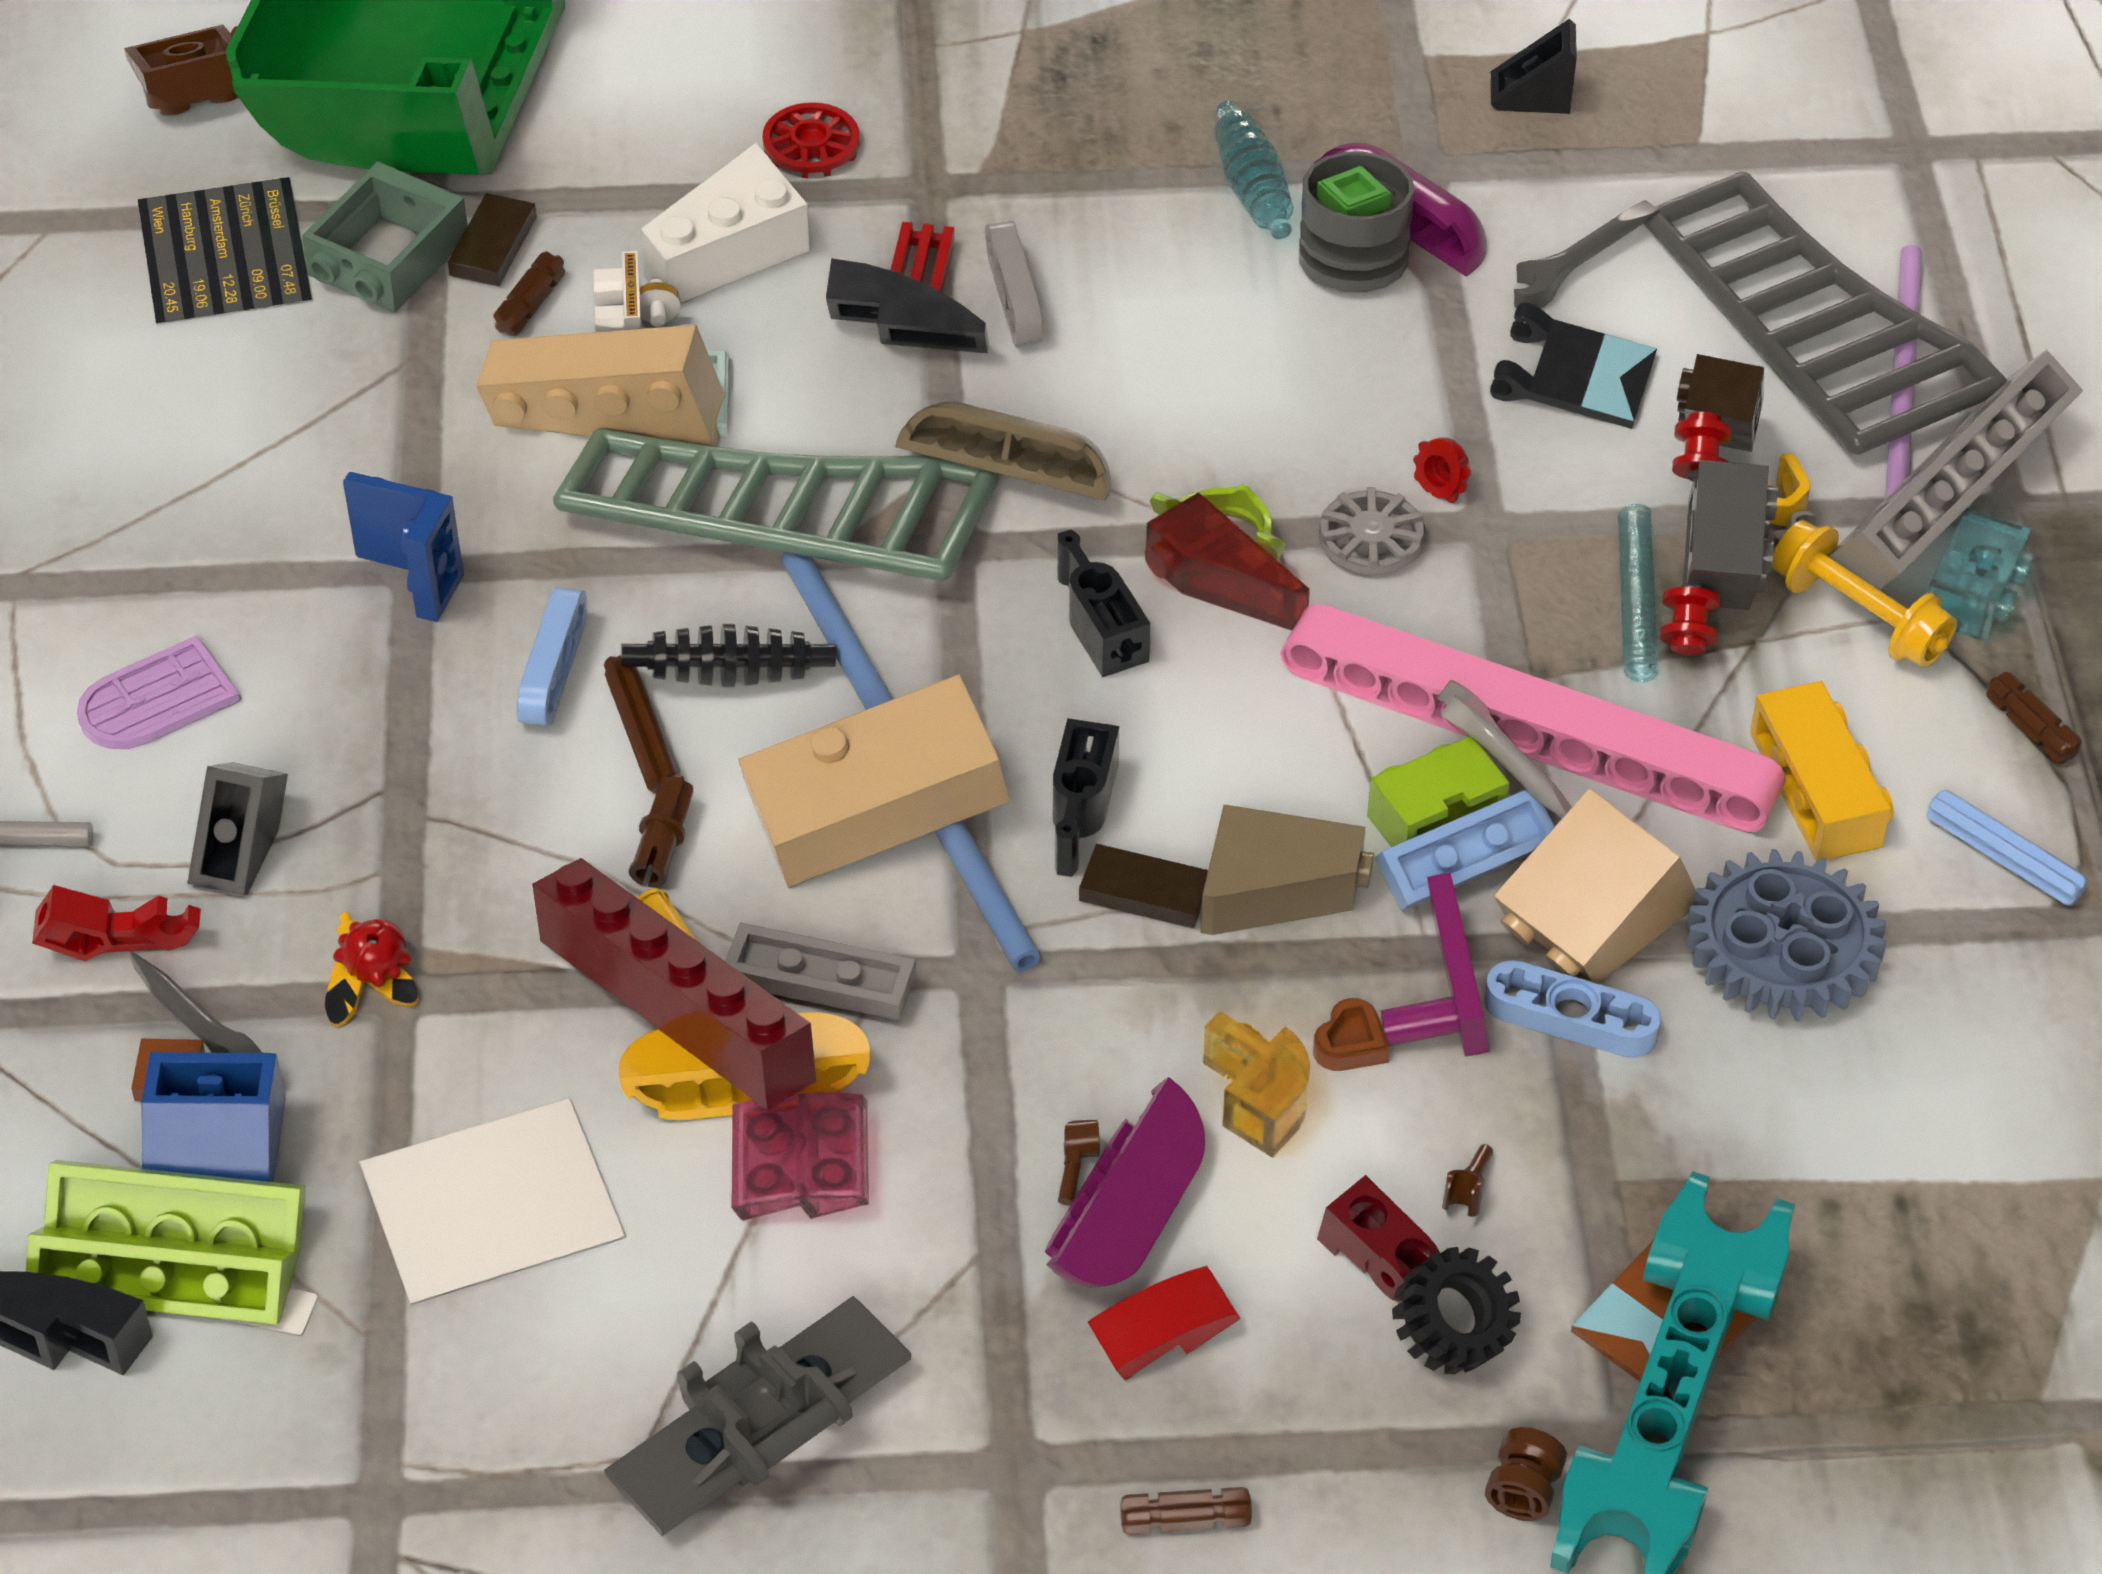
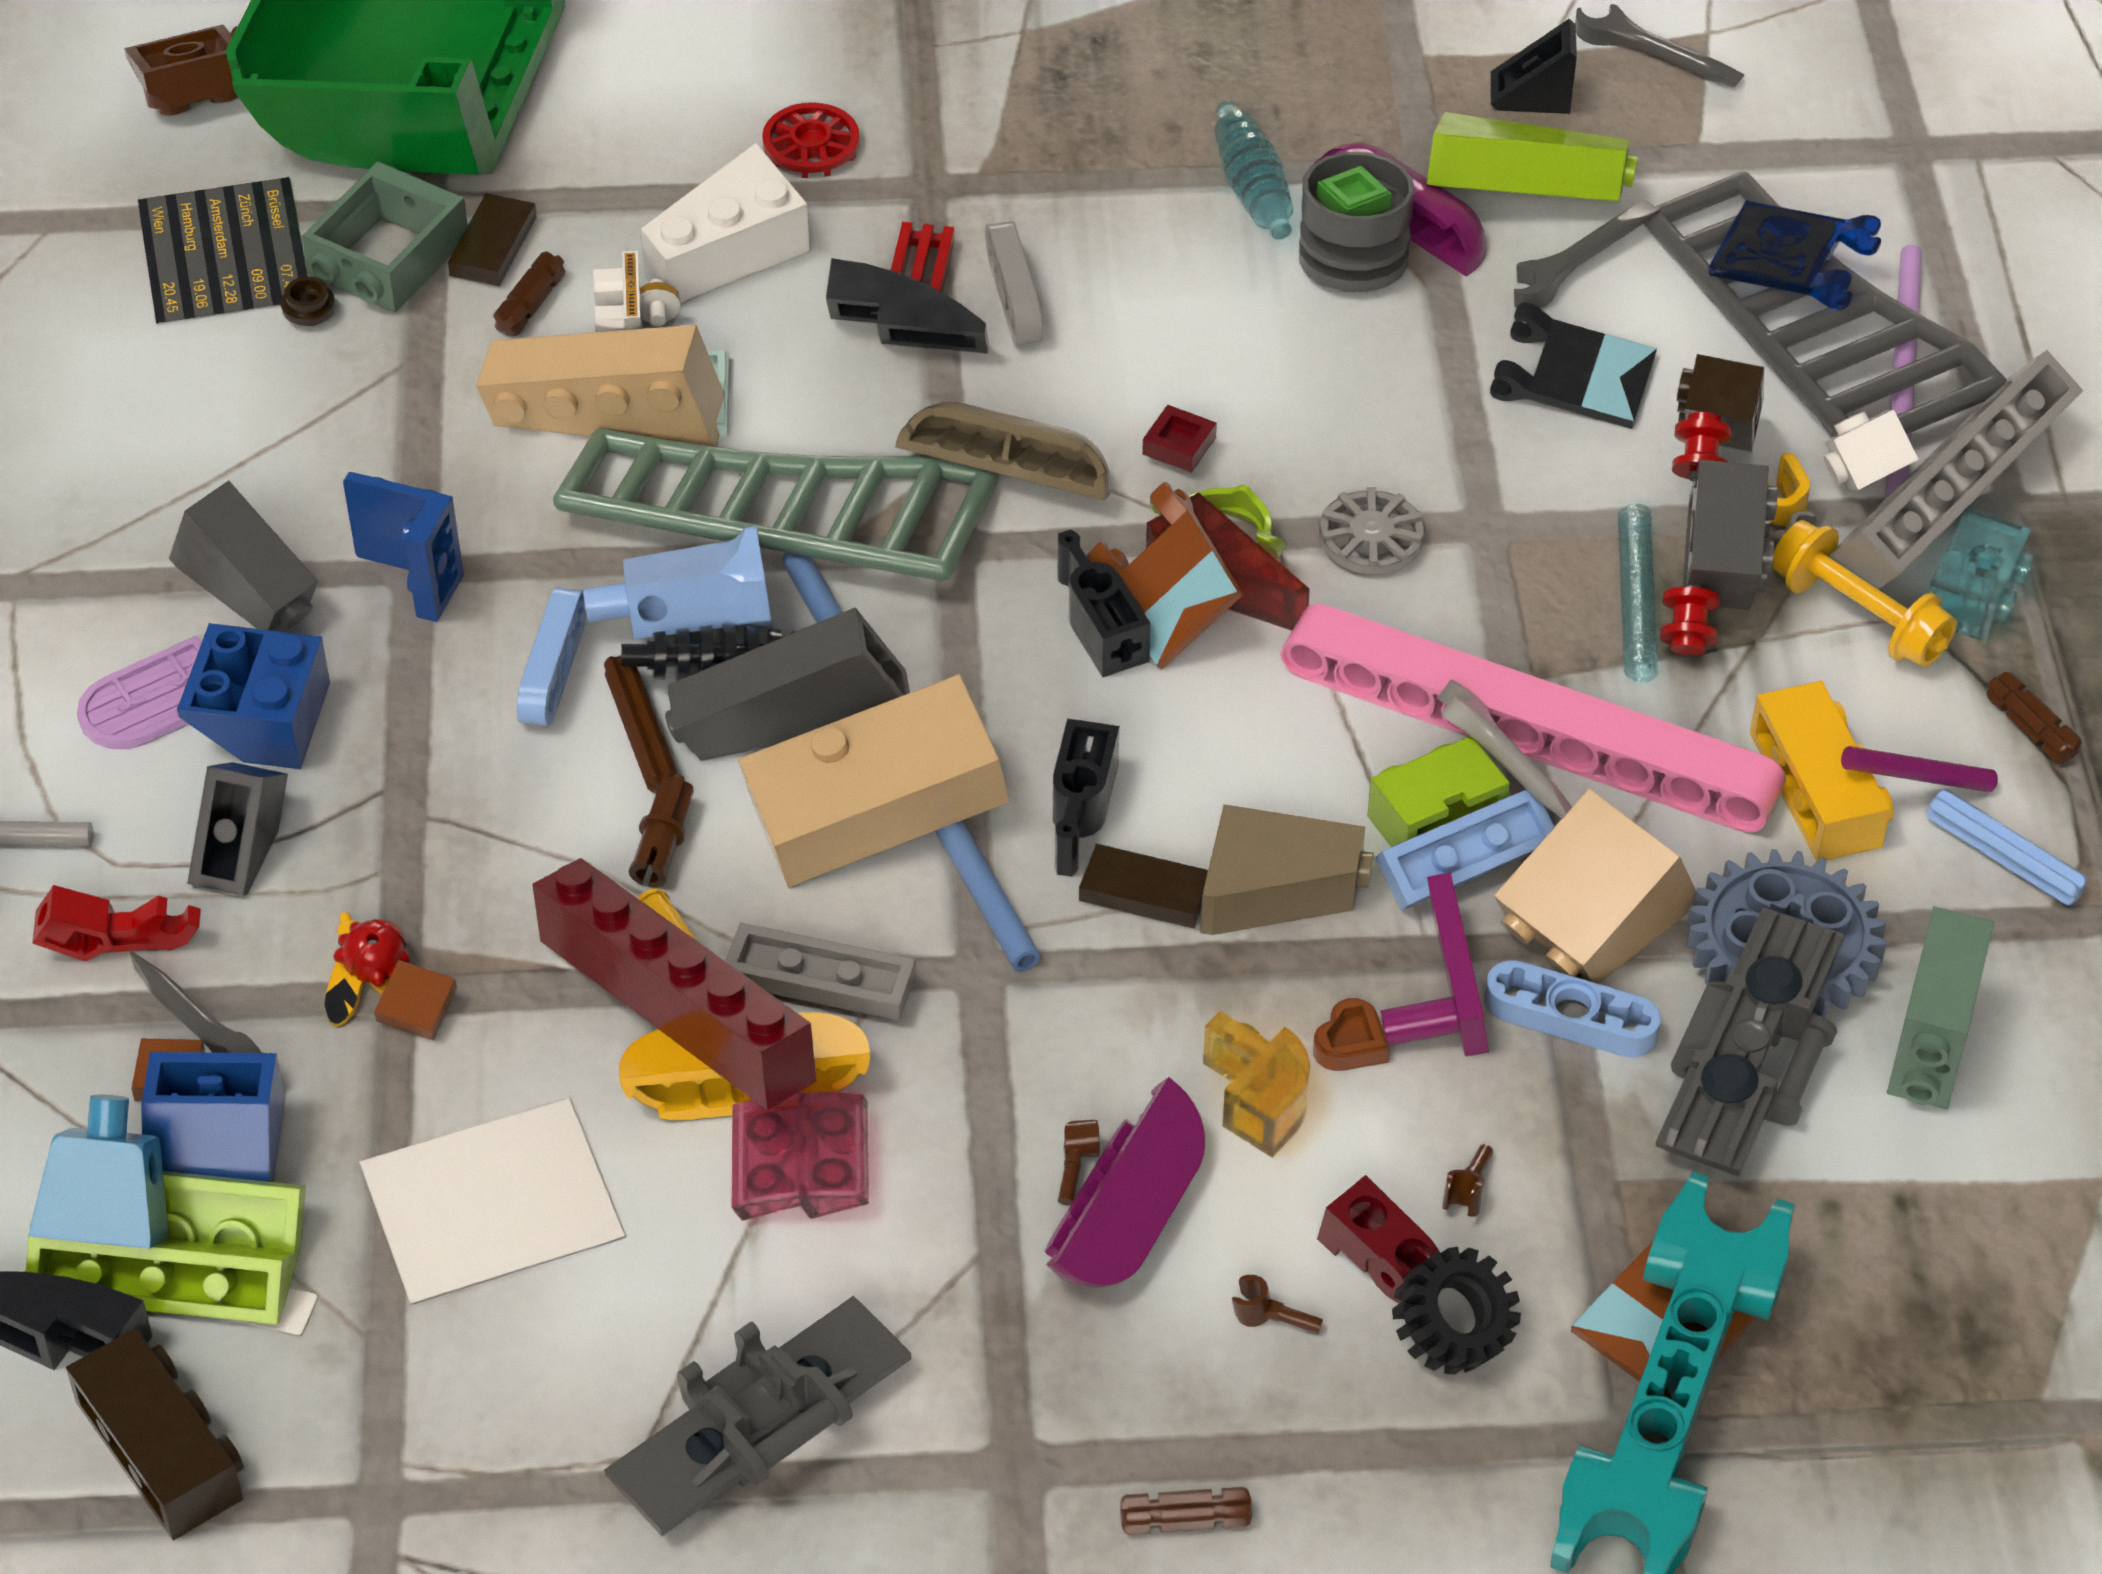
red slope [1087,1265,1241,1380] -> none
red animal [1413,437,1471,503] -> none
reddish brown wheel [1485,1427,1567,1521] -> none
none -> torso [29,1094,168,1249]
none -> dark brown brick [66,1328,244,1541]
none -> dark grey slope [169,480,319,631]
none -> blue slope [177,623,330,769]
none -> dark brown plate [281,276,336,326]
none -> dark orange tile [374,960,457,1040]
none -> light blue piece [583,526,772,639]
none -> dark grey slope [665,607,910,761]
none -> dark orange flag [1087,482,1244,669]
none -> dark red plate [1142,404,1217,473]
none -> reddish brown hand [1232,1275,1323,1334]
none -> lime slope [1426,112,1638,201]
none -> dark grey piece [1575,4,1744,87]
none -> dark grey piece [1656,907,1844,1176]
none -> clear blue flag [1708,200,1881,310]
none -> white brick [1823,410,1919,491]
none -> magenta bar [1841,746,1998,792]
none -> sand green window [1887,906,1995,1110]

